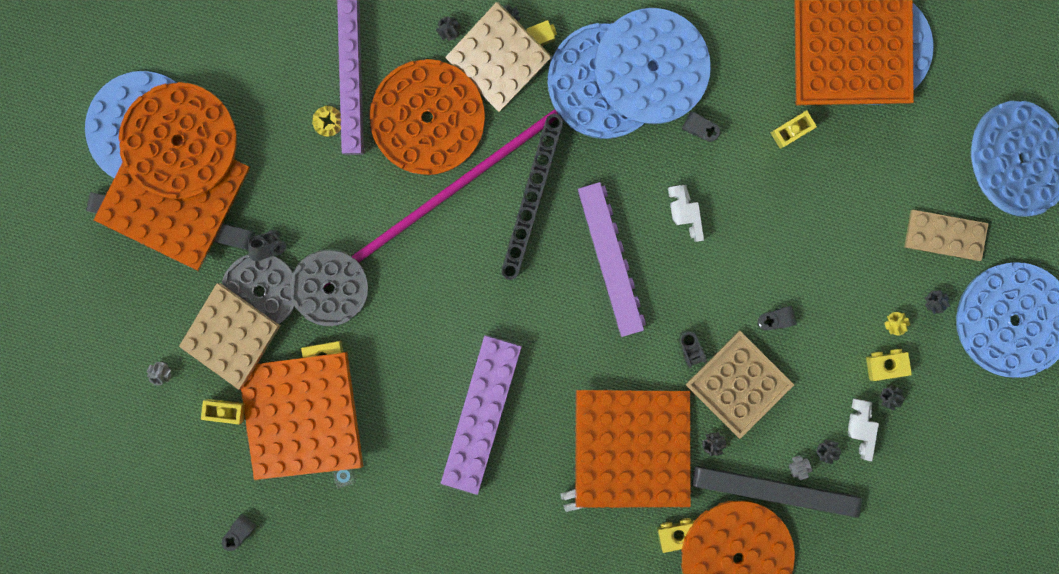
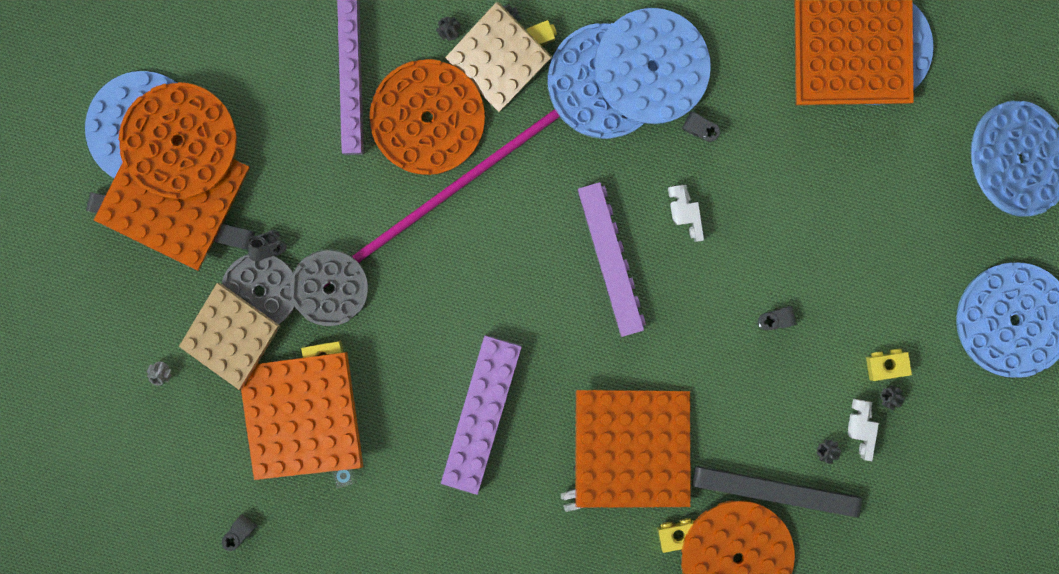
light yellow brick [201,399,245,424] -> none
light yellow gear [312,106,341,137] -> none
dark grey beam [502,114,563,280] -> none
dark grey piece [679,330,707,369] -> none
tan plate [685,330,794,439] -> none
dark grey gear [703,432,726,456] -> none
light yellow brick [770,111,817,149] -> none
light grey gear [789,455,812,480] -> none
light yellow gear [884,312,910,335] -> none
tan plate [904,210,989,261] -> none
dark grey gear [925,290,950,314] -> none

